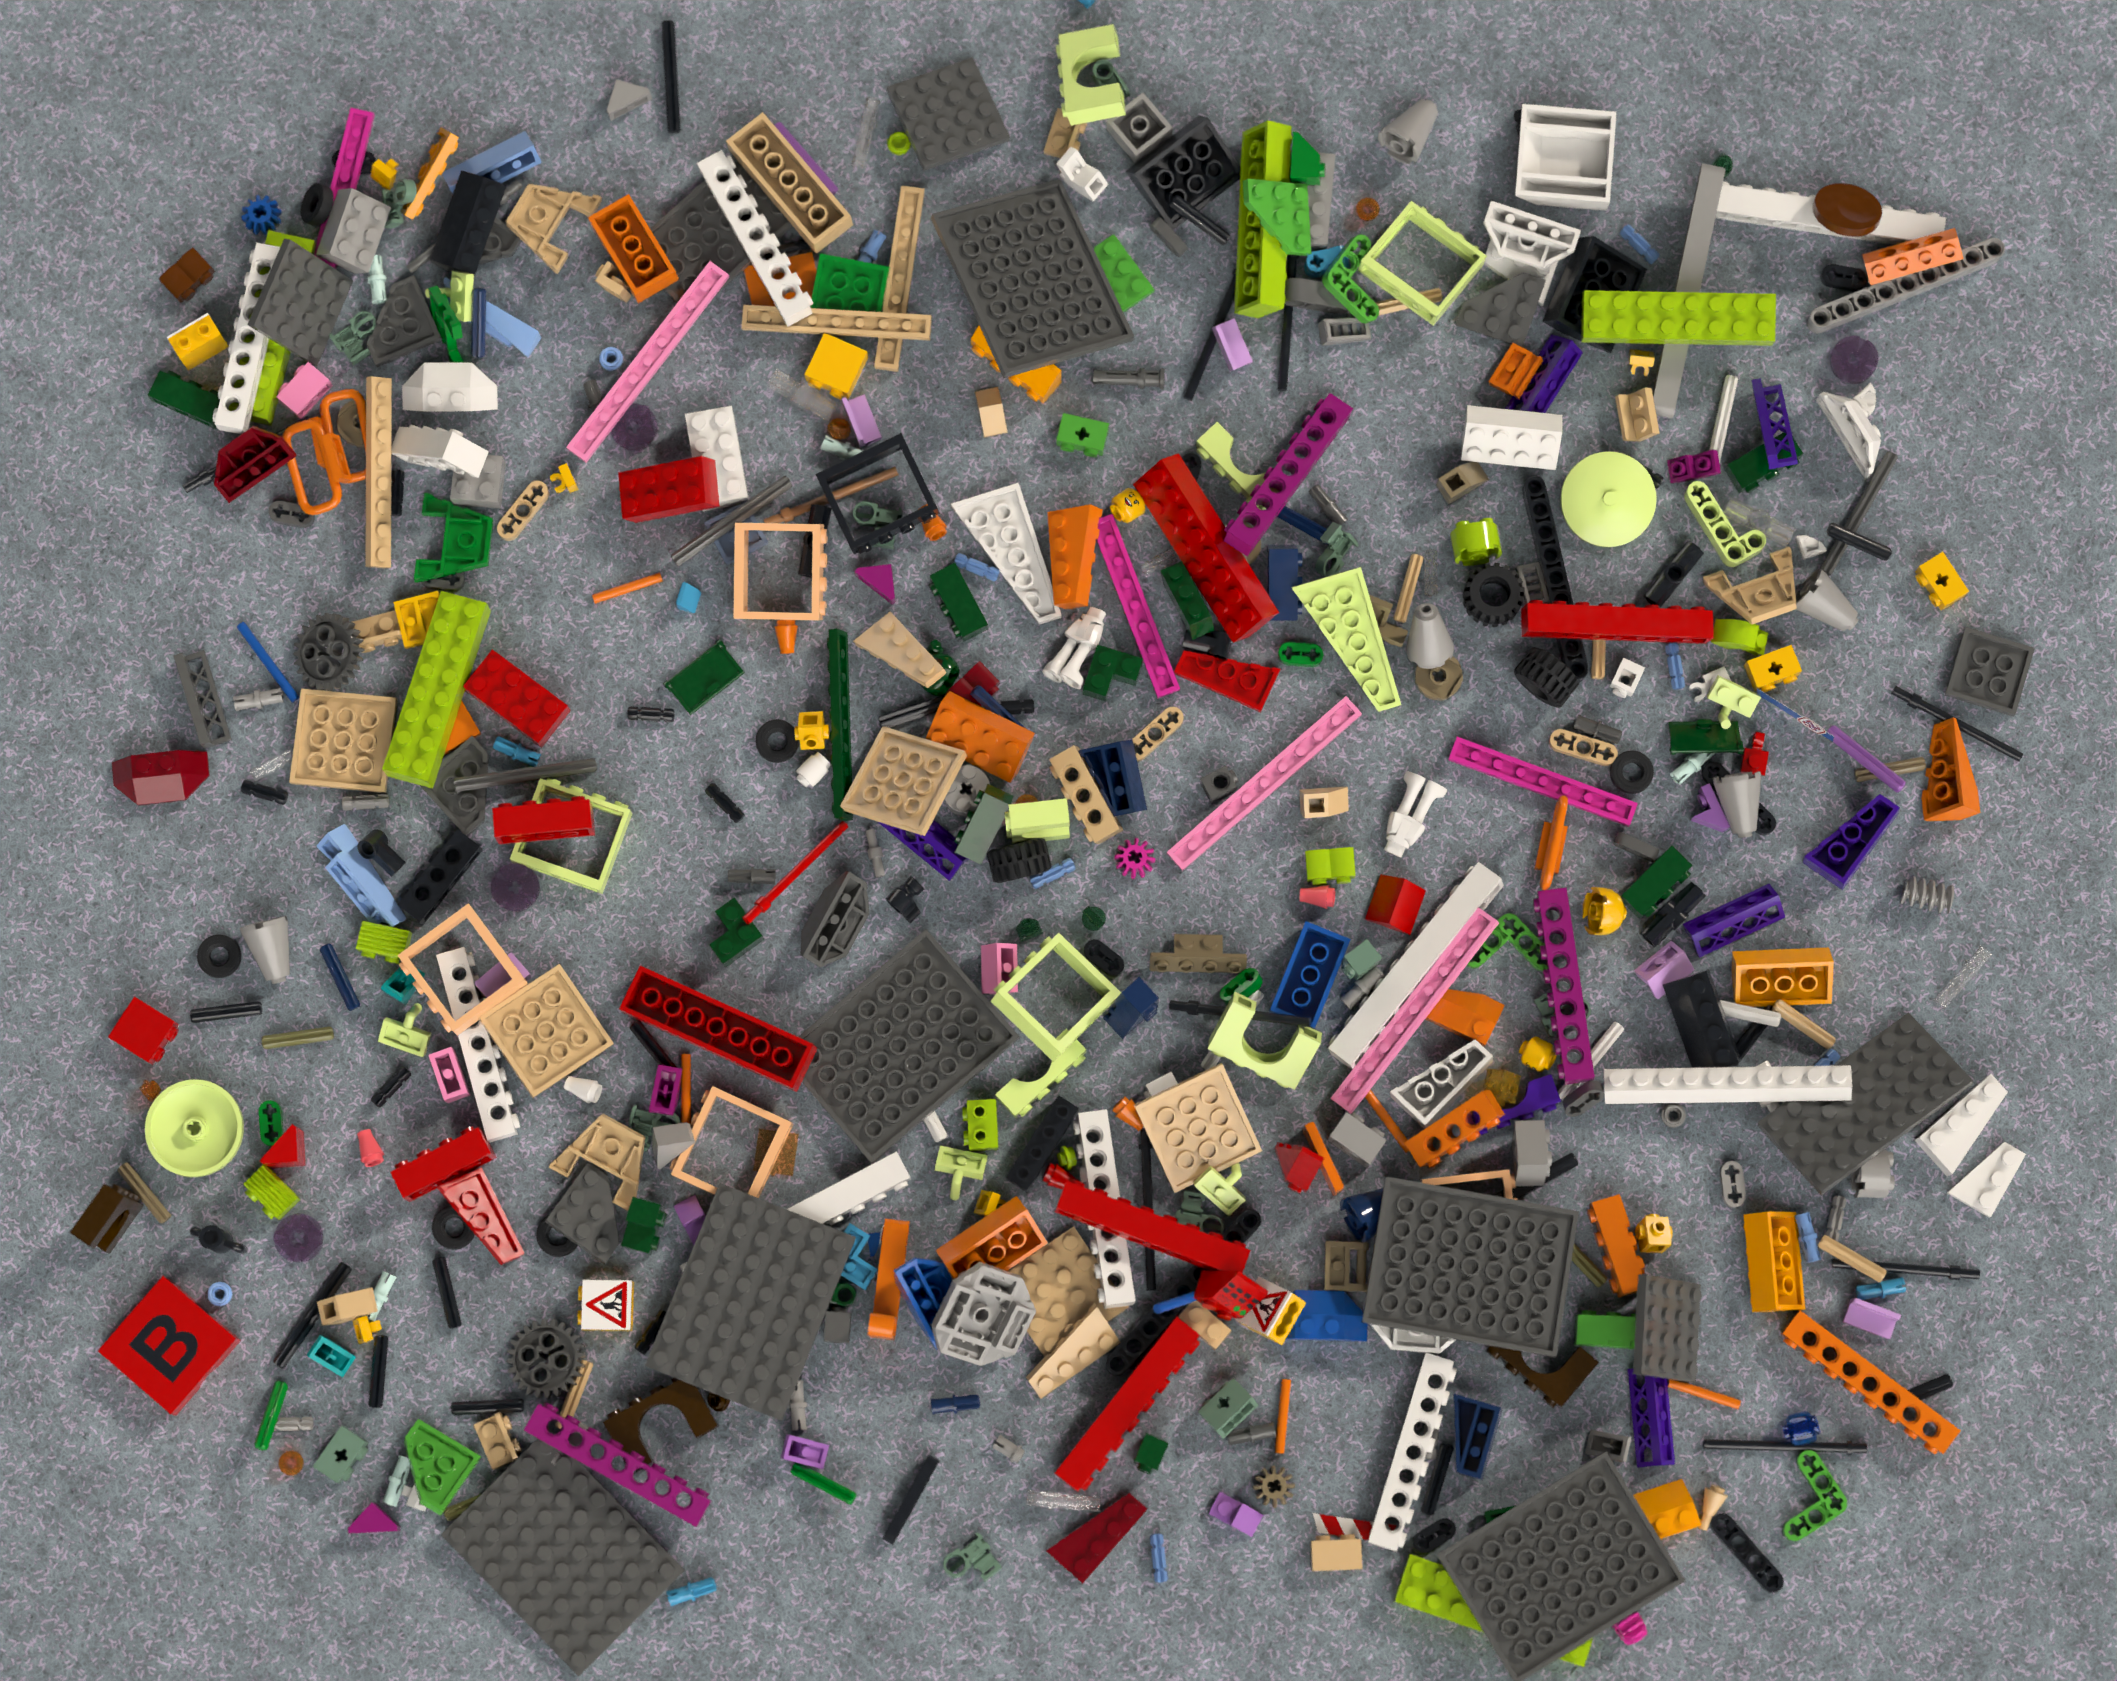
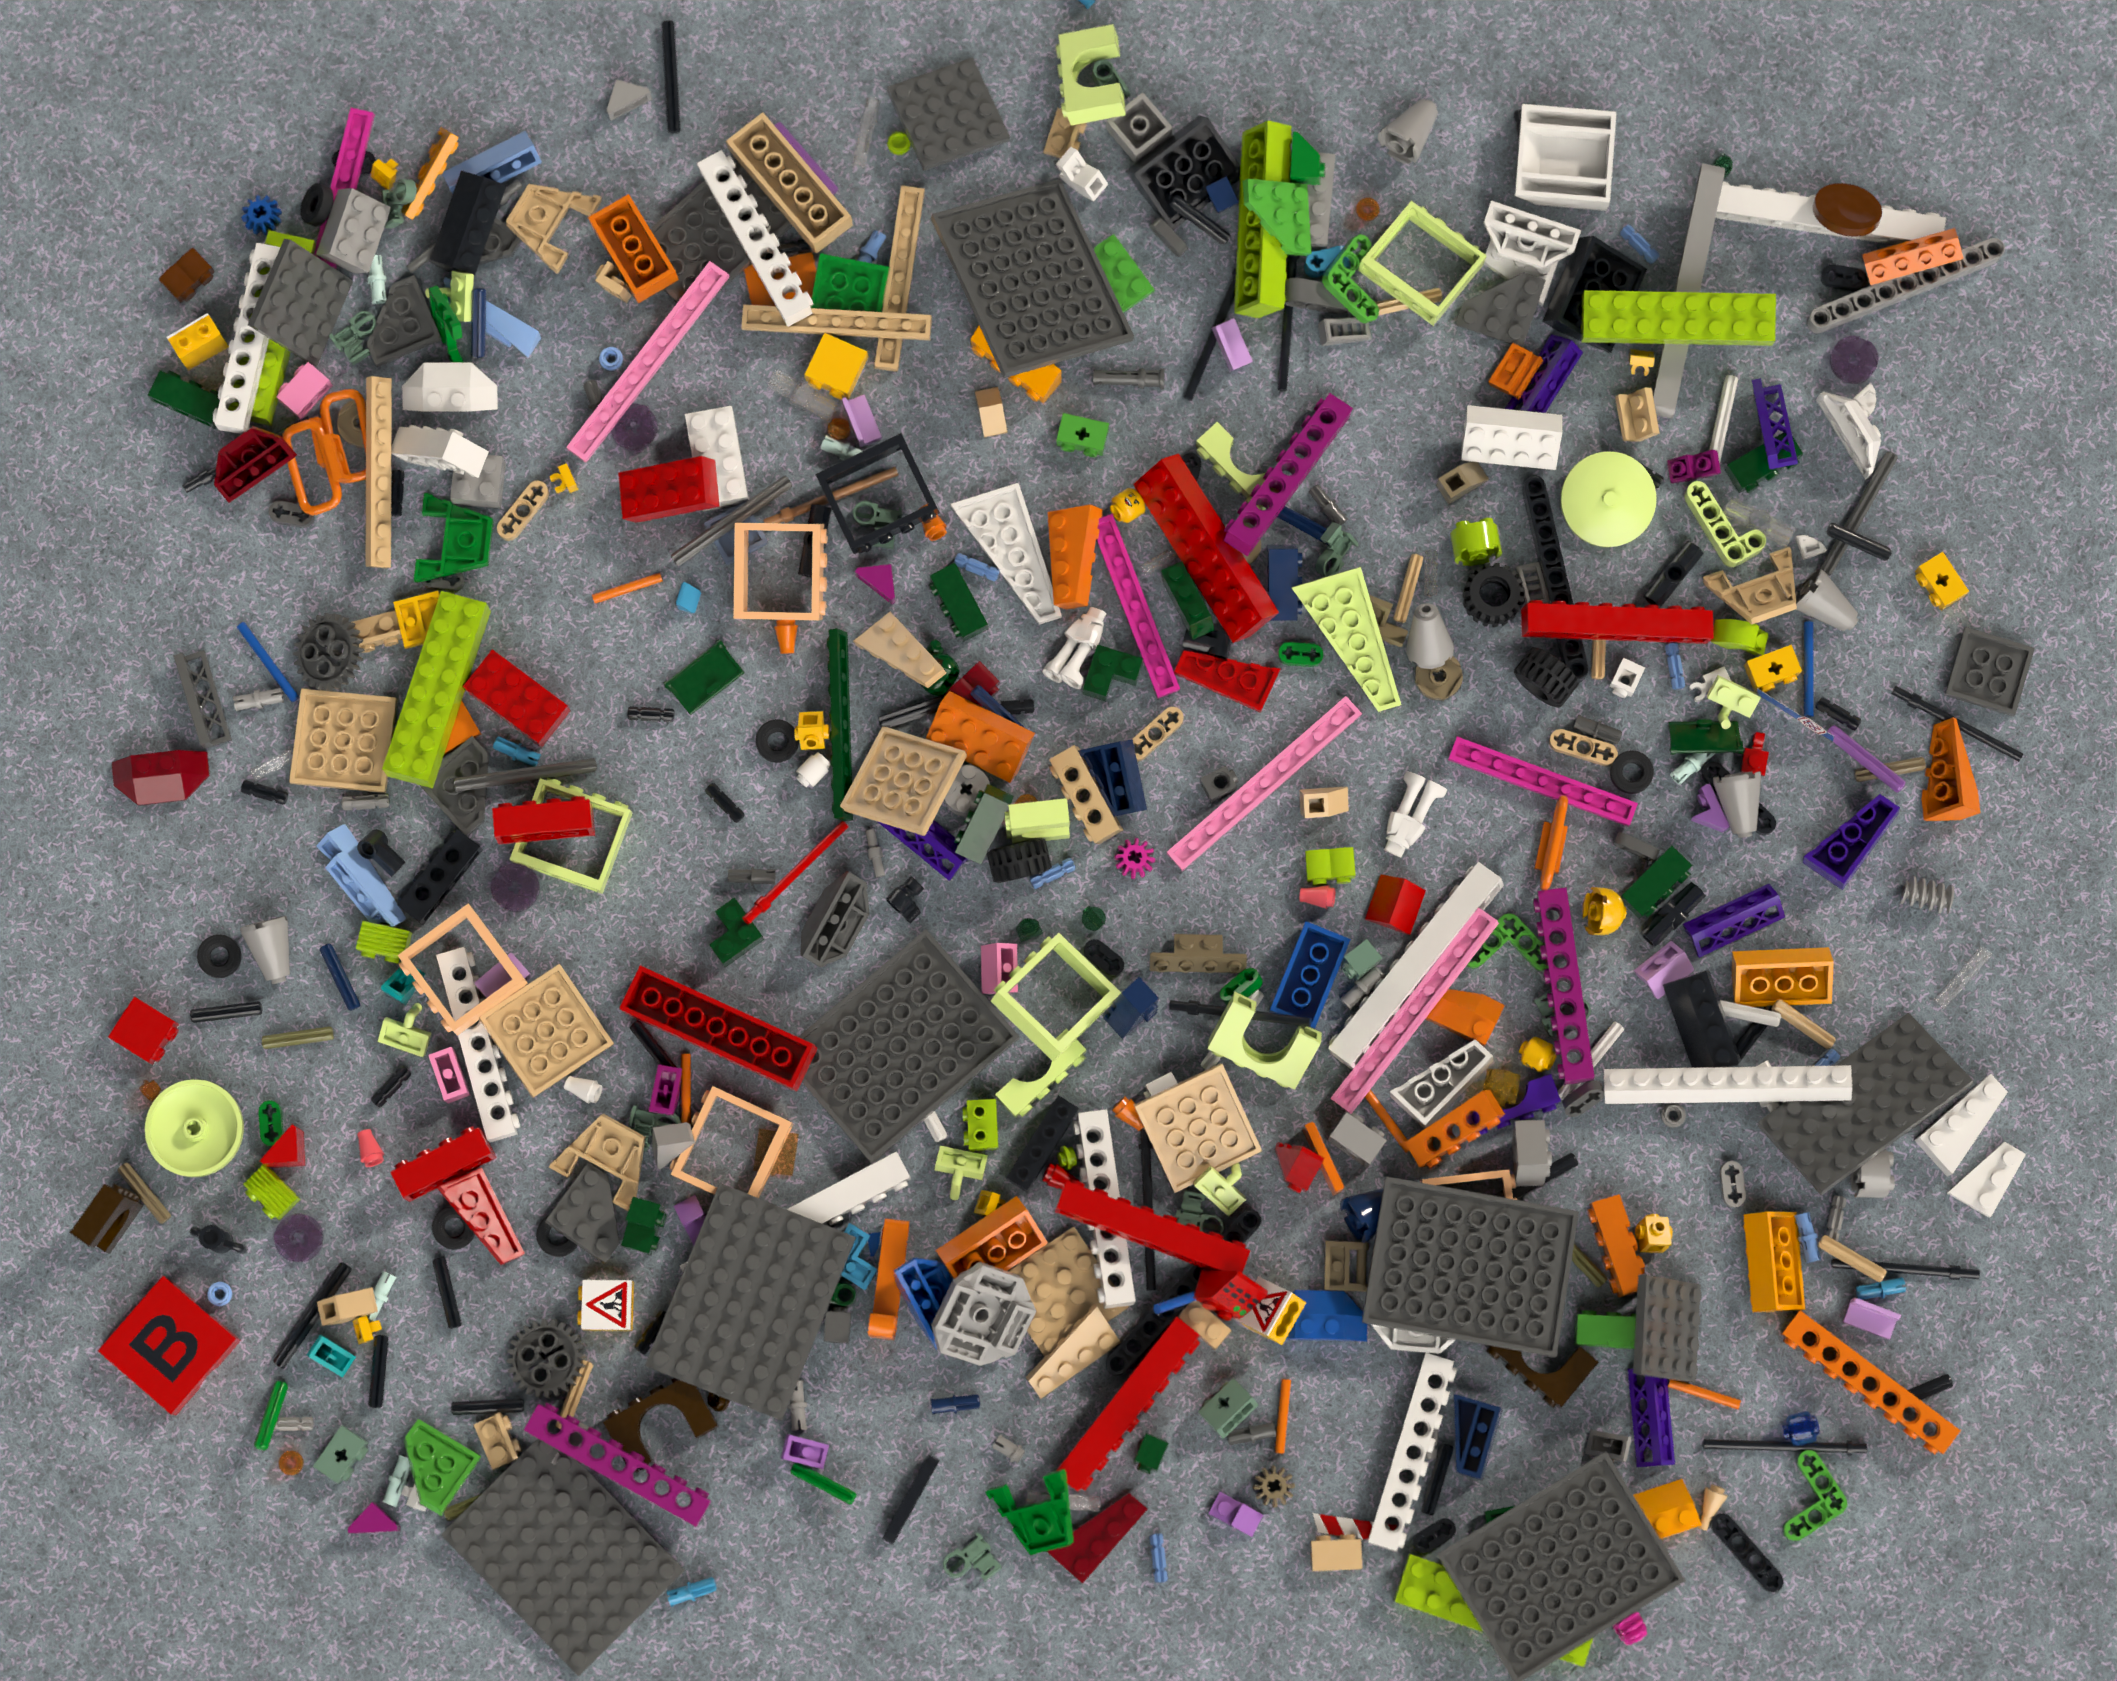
none -> green wing [985,1469,1074,1555]
none -> dark blue panel [1206,177,1239,213]
none -> blue bar [1804,621,1814,717]
none -> black axle [1816,697,1861,731]

